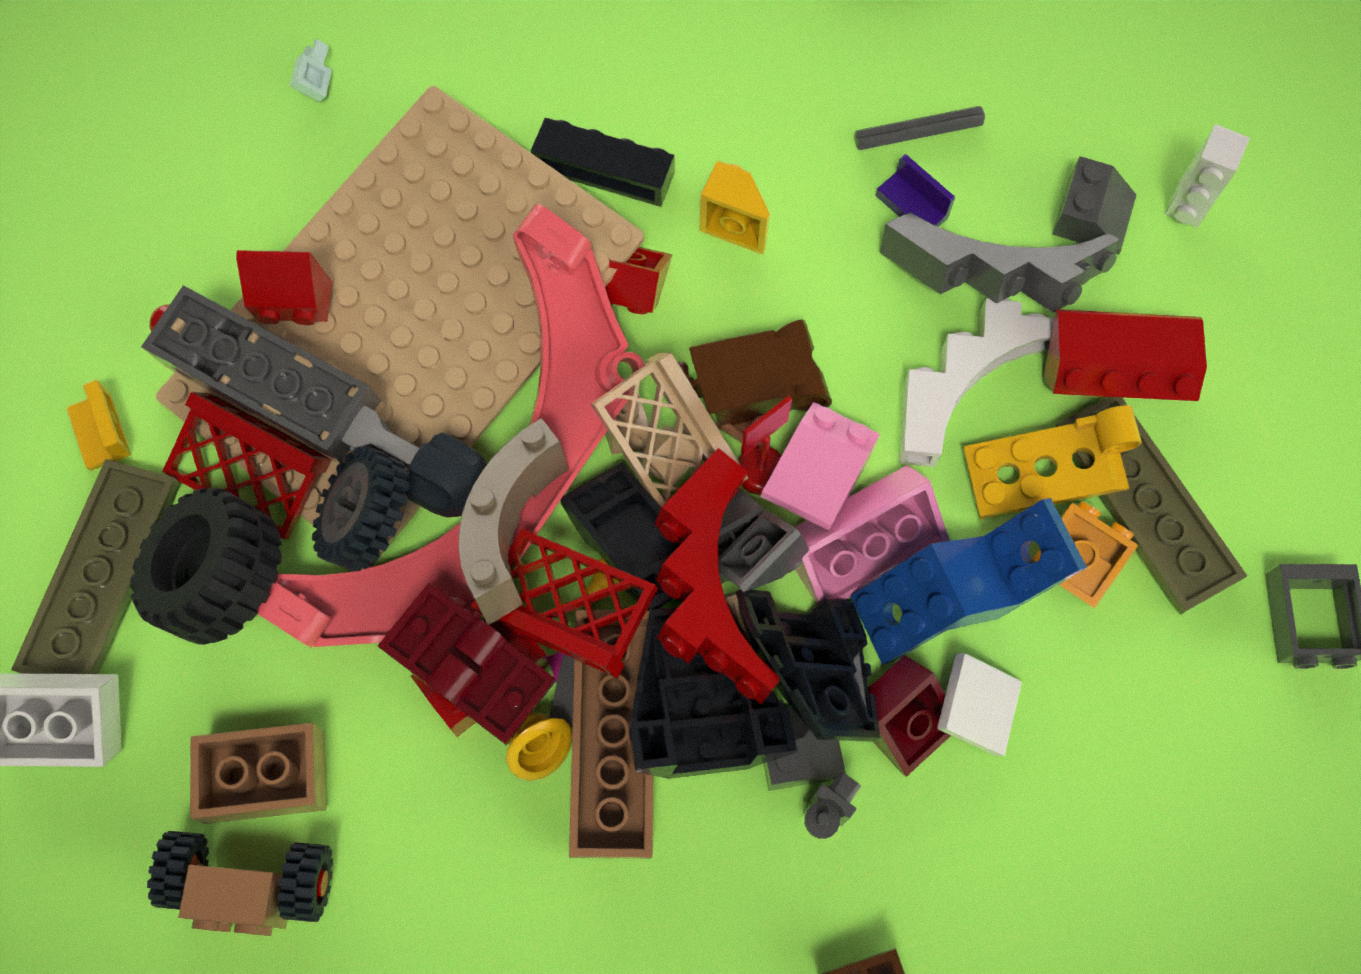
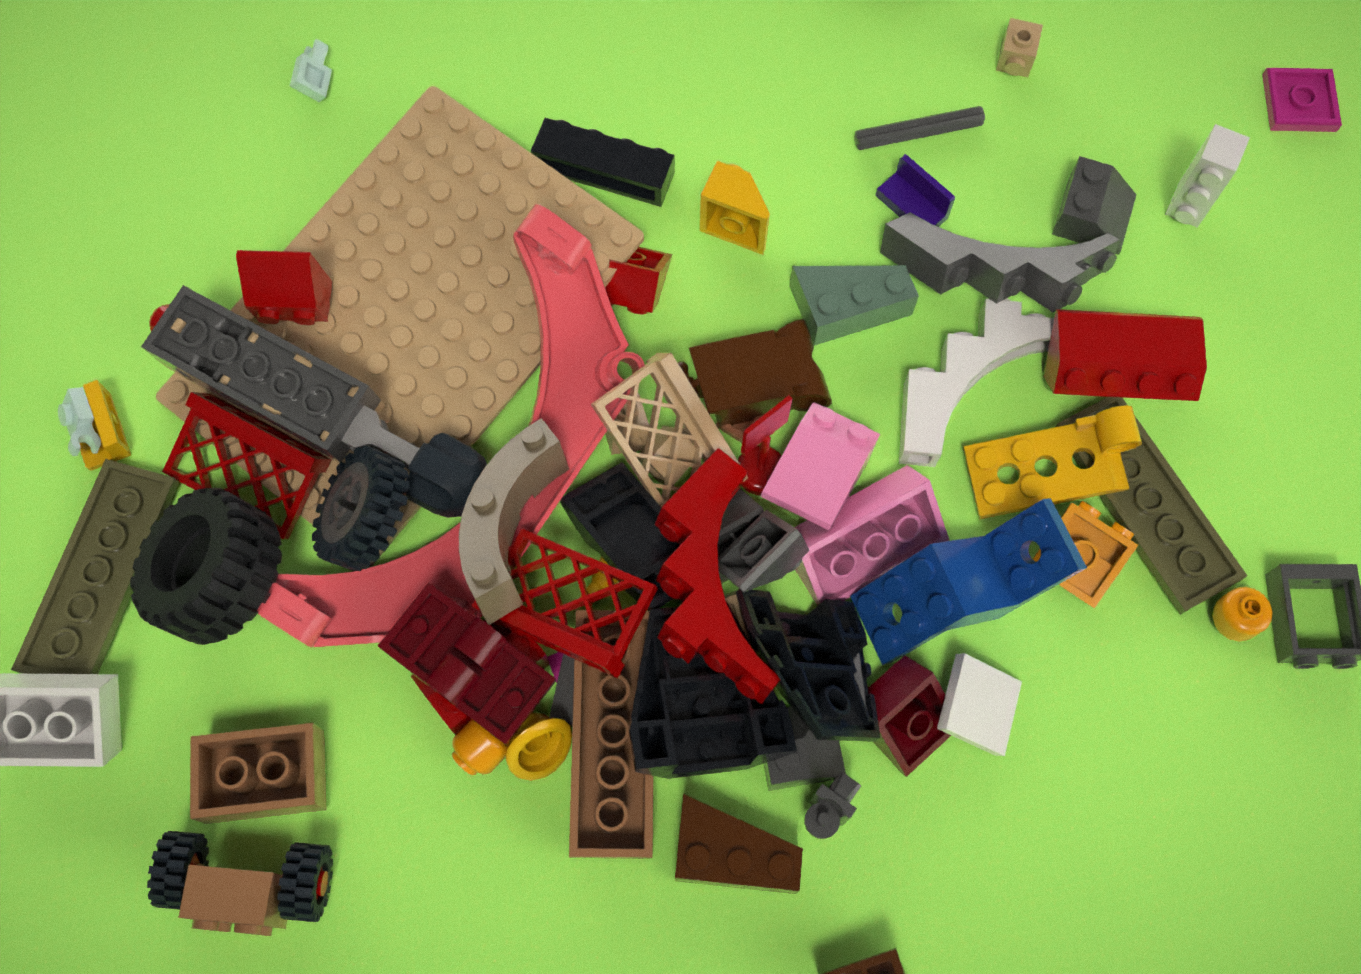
none -> light aqua plate [58,387,101,457]
none -> light orange head [452,719,509,776]
none -> reddish brown wedge [675,794,803,894]
none -> sand green wedge [789,265,919,346]
none -> tan brick [996,18,1043,78]
none -> light orange head [1212,587,1273,642]
none -> dark pink tile [1262,68,1342,132]

